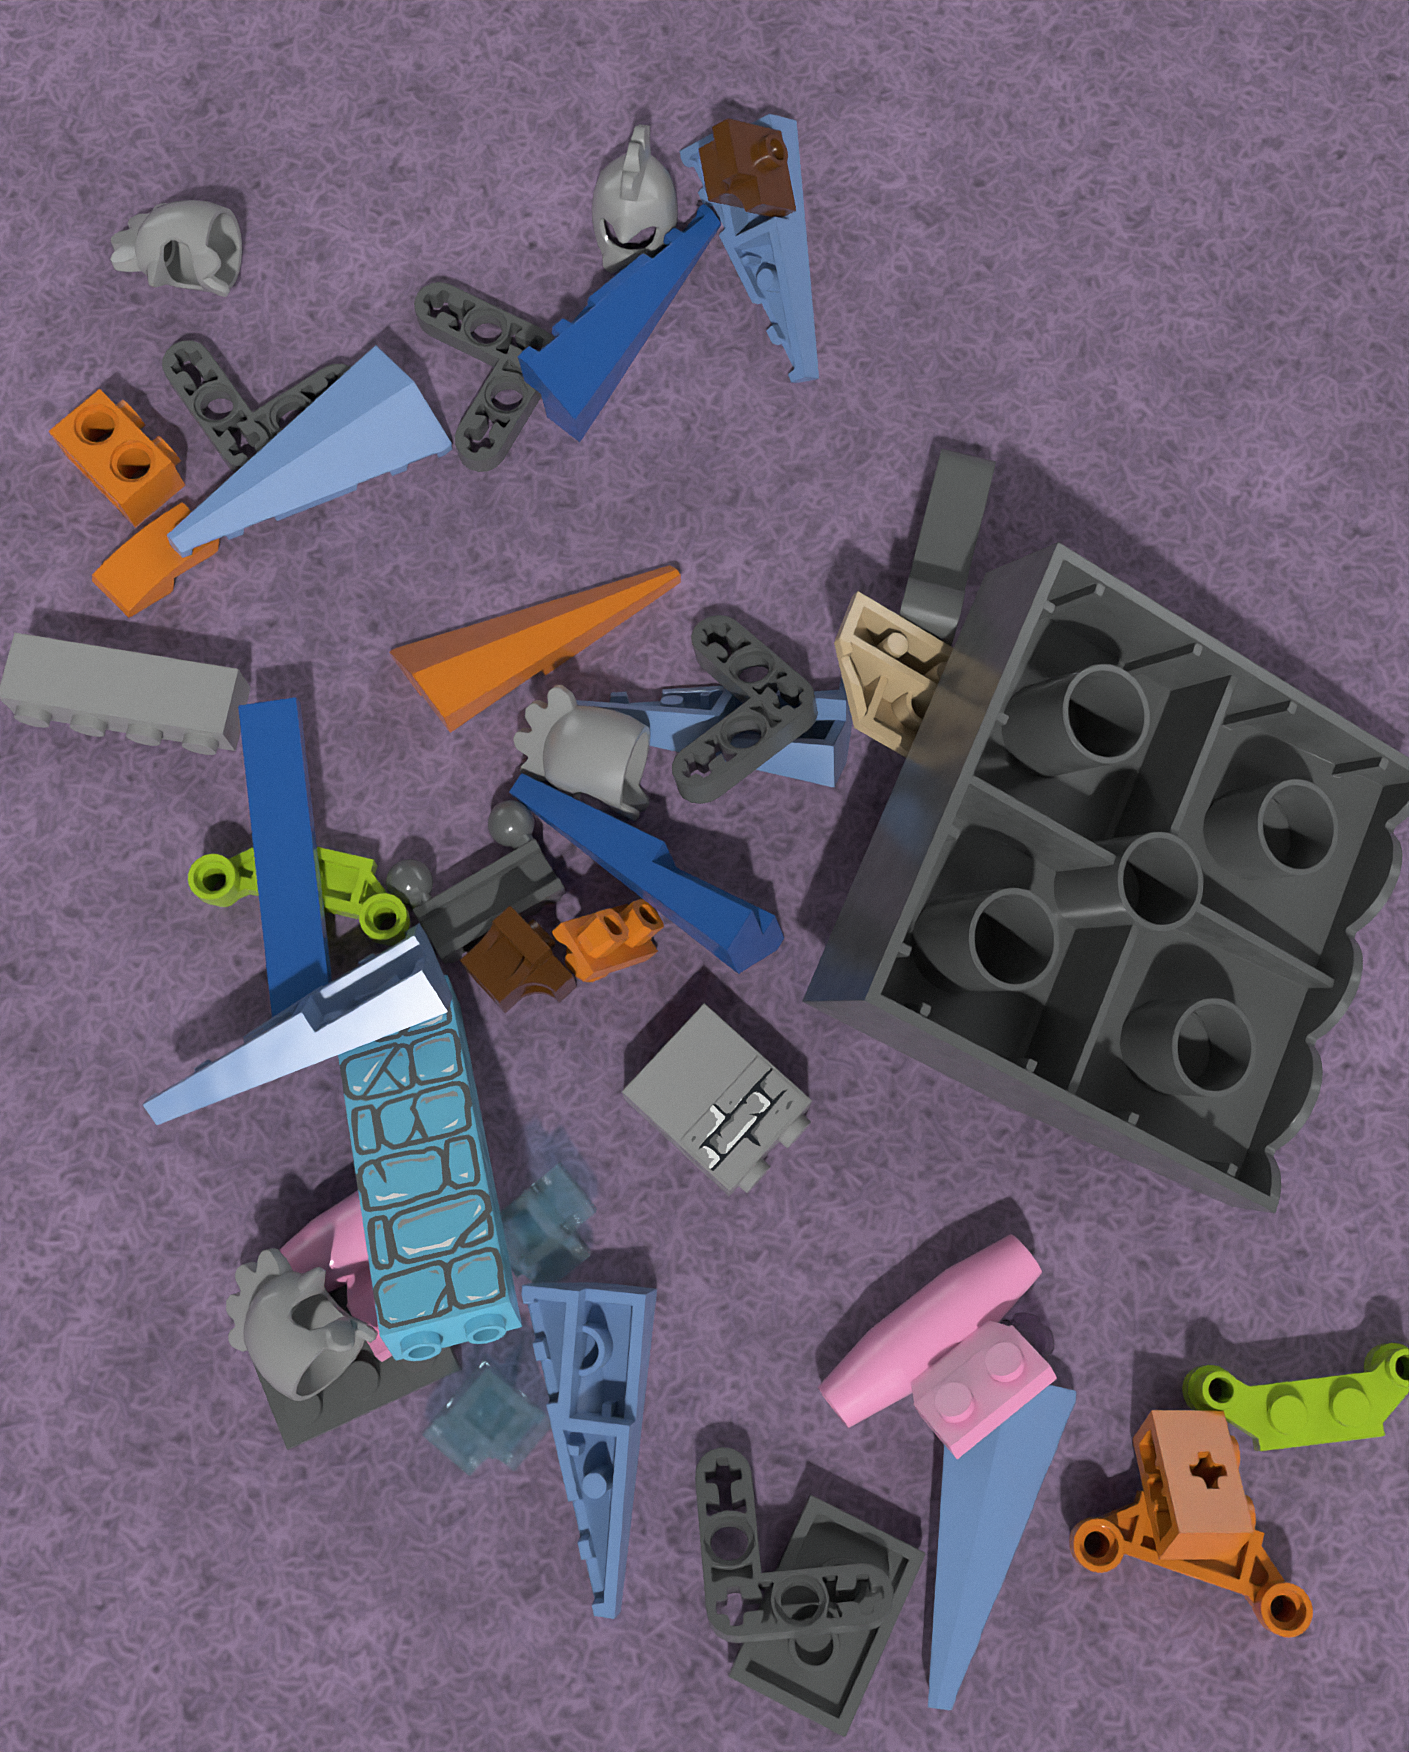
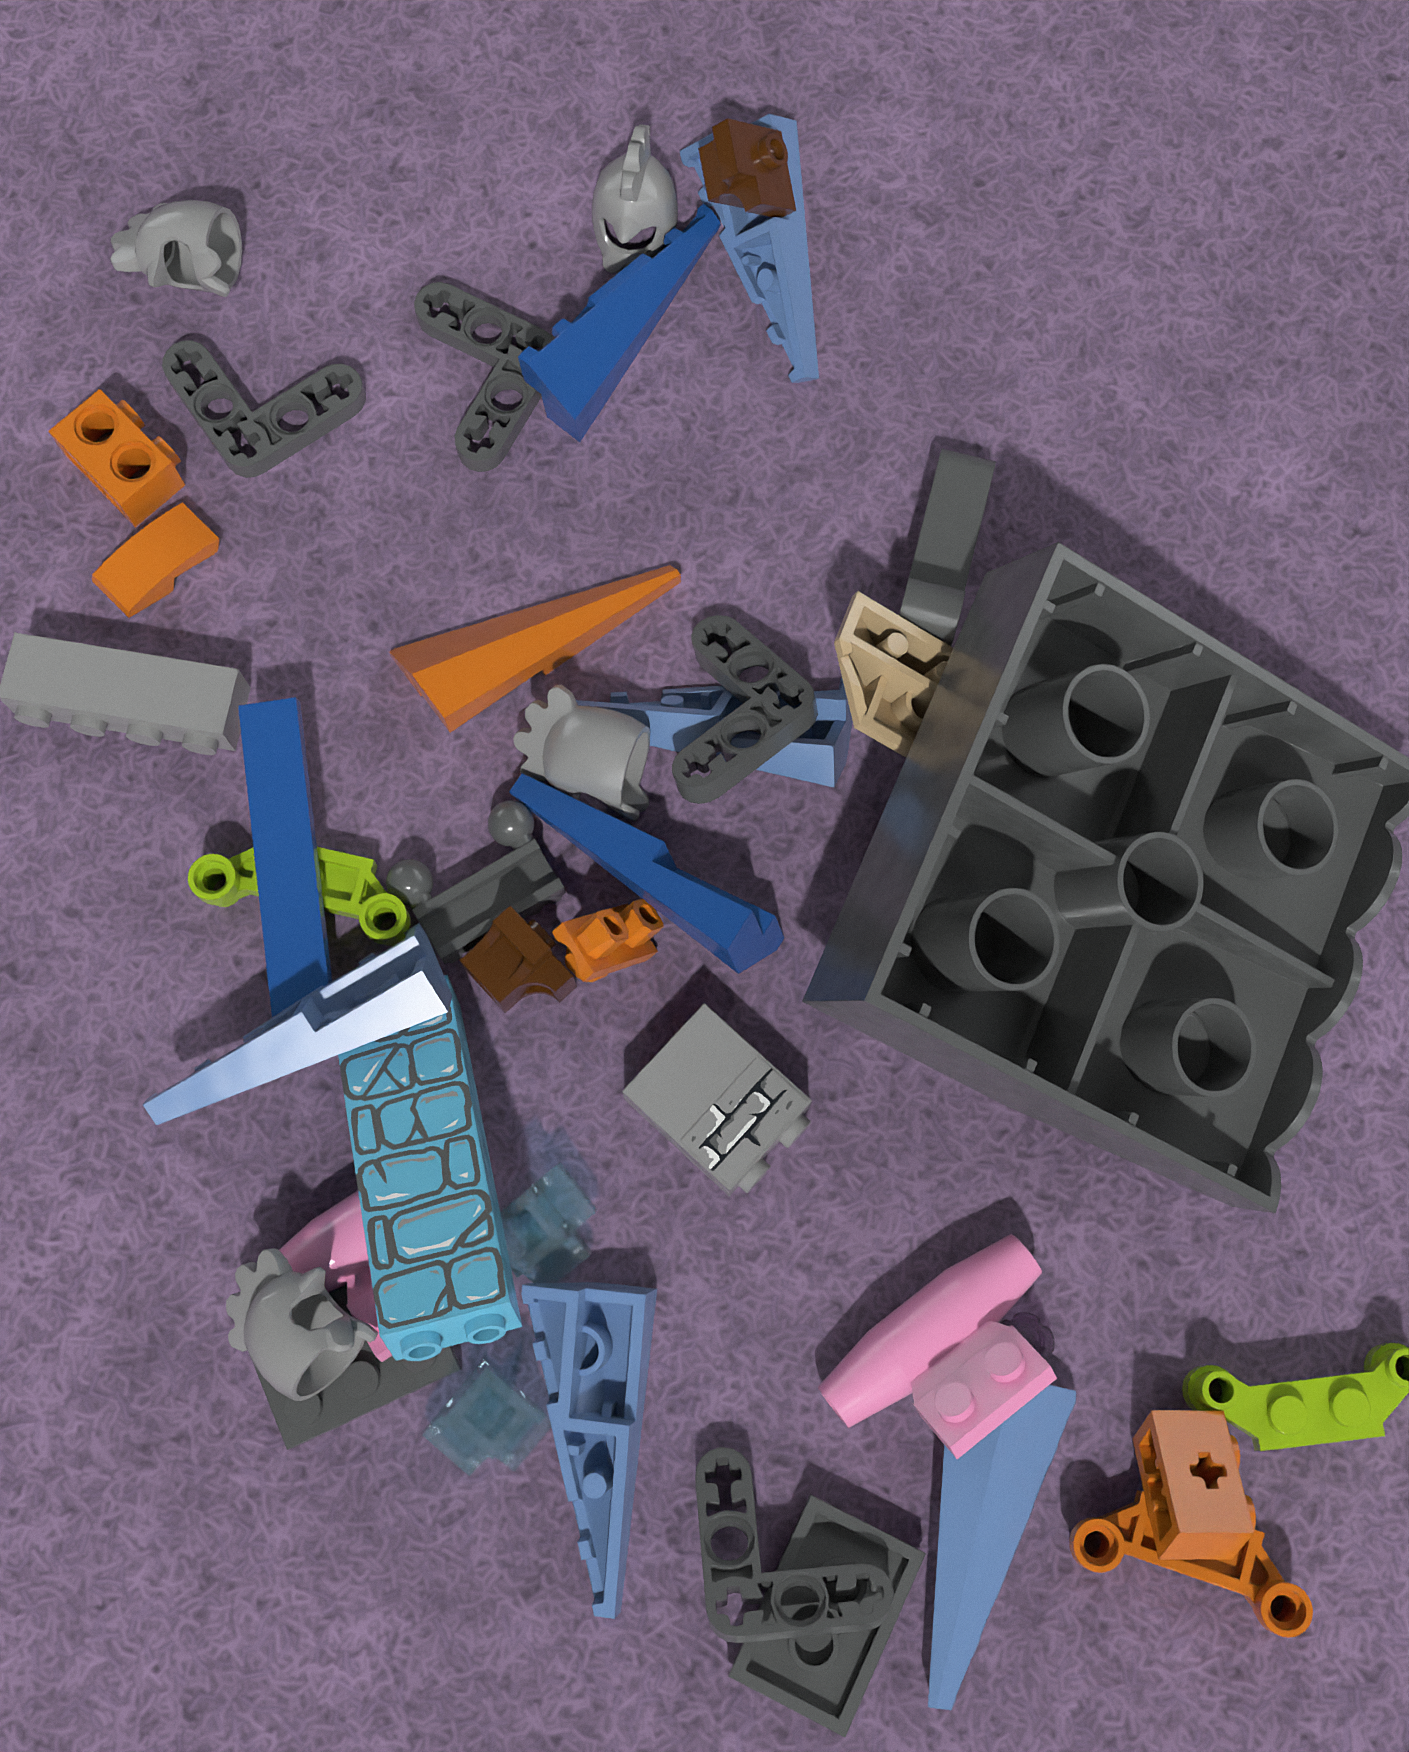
medium blue wedge [167,345,452,558] -> none

